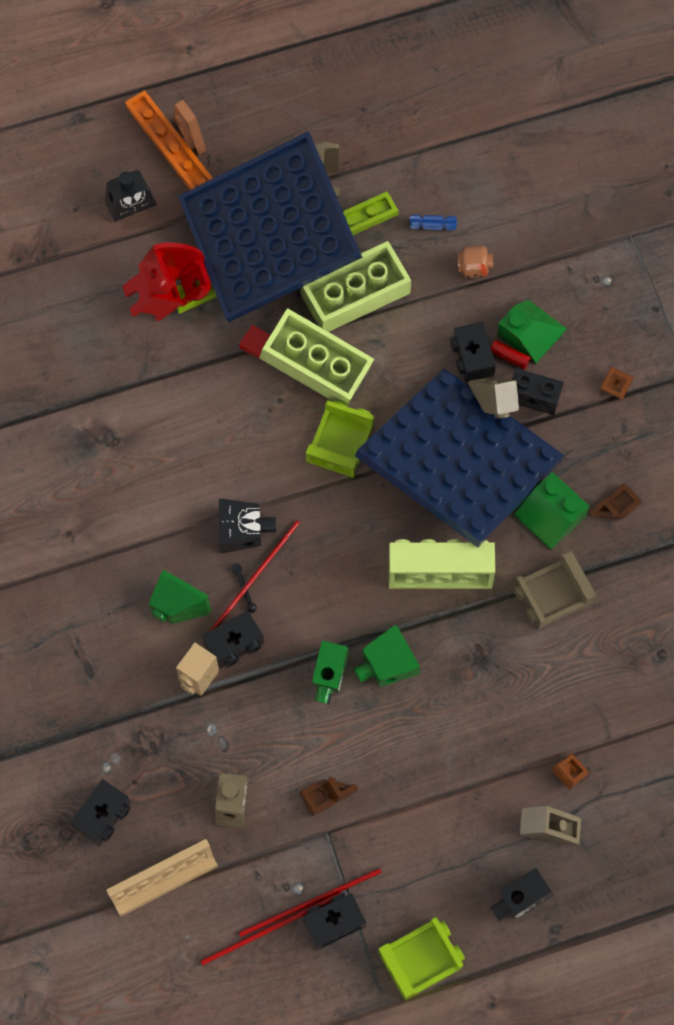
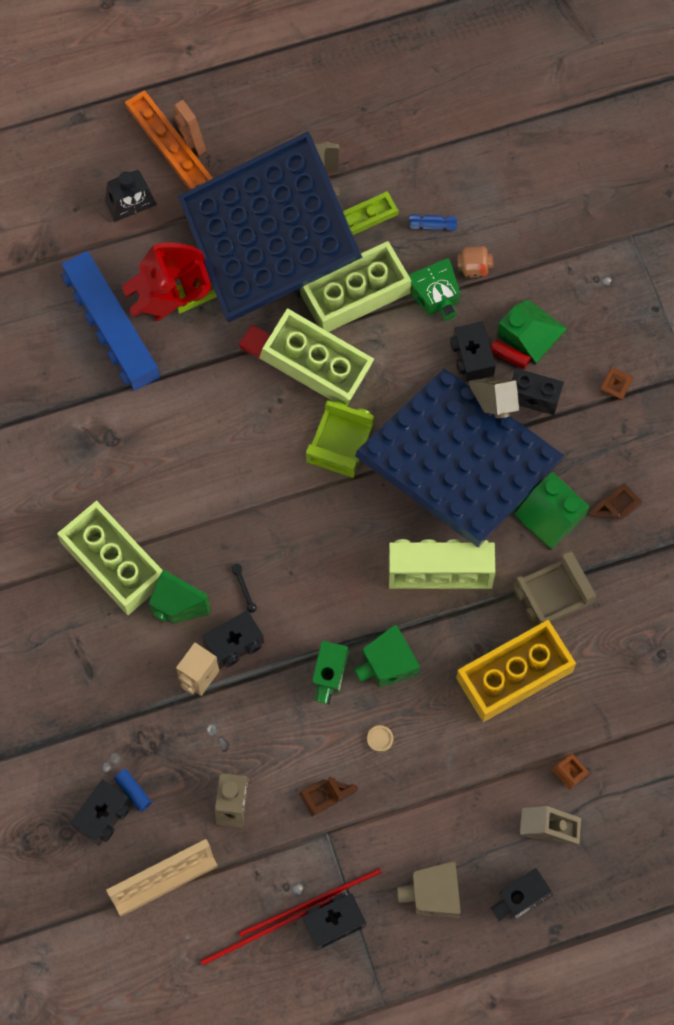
red axle [209,520,300,632] -> none
black torso [219,499,276,553] -> none
lime panel [378,917,465,1001] -> none
none -> yellowish green brick [57,501,163,615]
none -> blue brick [61,250,160,391]
none -> blue hinge [114,769,152,812]
none -> tan piece [367,725,393,752]
none -> dark tan torso [397,861,461,918]
none -> green torso [409,258,460,321]
none -> yellow brick [456,620,576,723]

